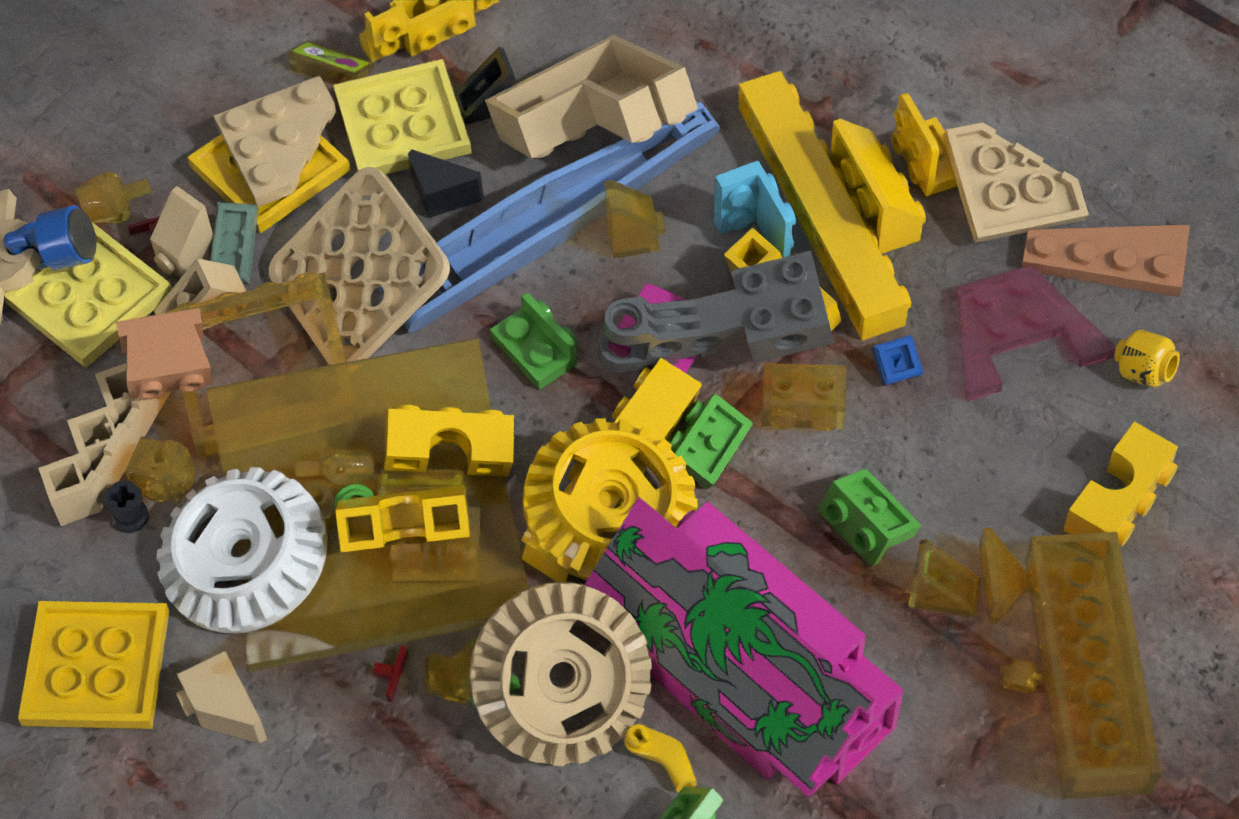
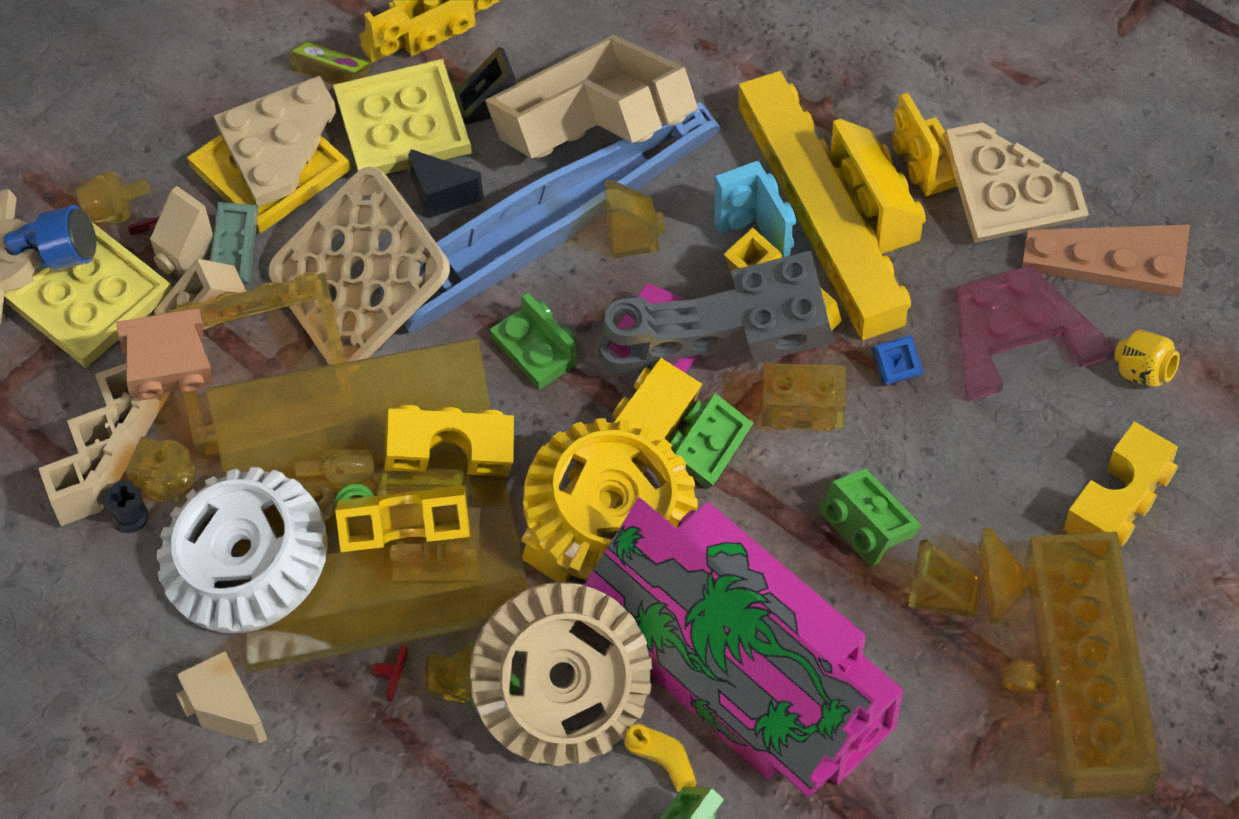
yellow plate [18,601,169,729] -> none

